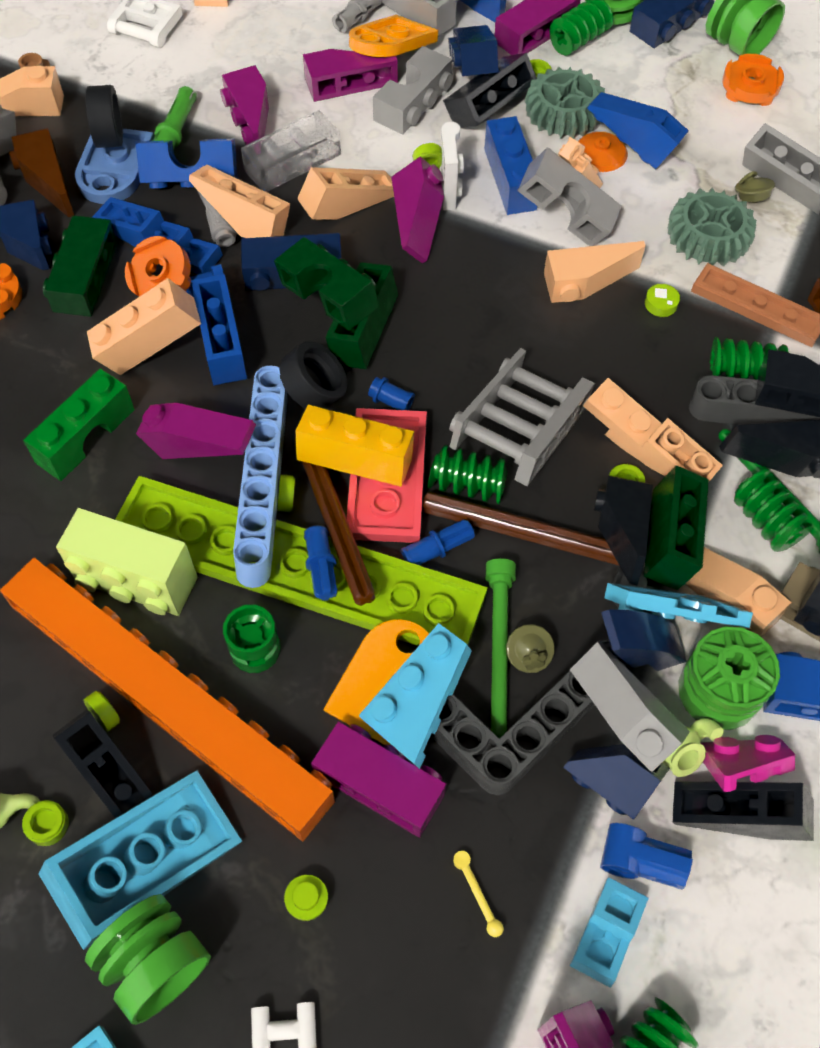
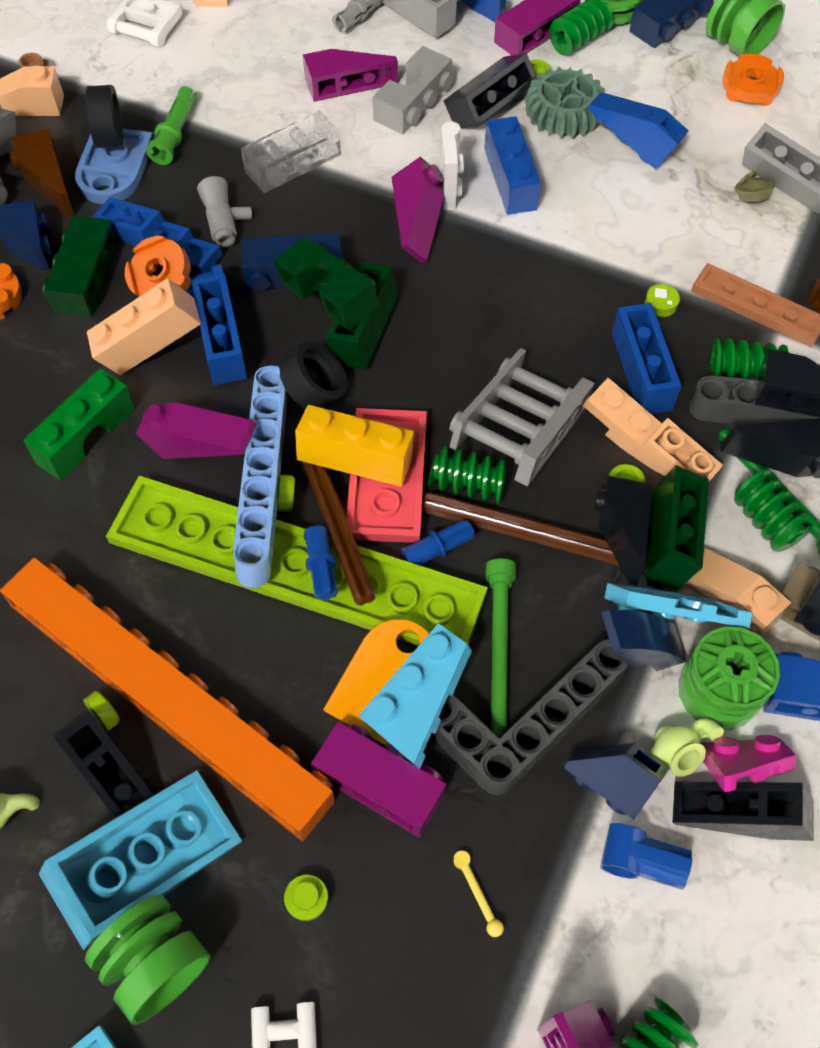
lime tile [22,800,69,846] -> none
yellowish green brick [56,508,198,616] -> none
blue arch [136,138,238,188] -> none
light nougat slope [189,164,291,238] -> none
magenta slope [220,65,269,157] -> none
green wheel [223,605,280,673] -> none
light nougat slope [297,167,394,220] -> none
light orange tile [349,14,438,57] -> none
blue pin [368,377,415,410] -> none
lime tile [412,143,442,169] -> none
dark blue brick [448,25,499,76] -> none
olive hat [506,624,555,673] -> none
light grey arch [517,147,622,246] -> none
light nougat slope [544,241,646,303] -> none
light nougat hinge [558,137,603,188] -> none
light grey slope [570,641,690,772] -> none
medium azure slope [570,877,649,988] -> none
orange piece [578,132,628,172] -> none
sand green gear [667,188,757,267] -> none
none -> blue brick [611,303,682,414]

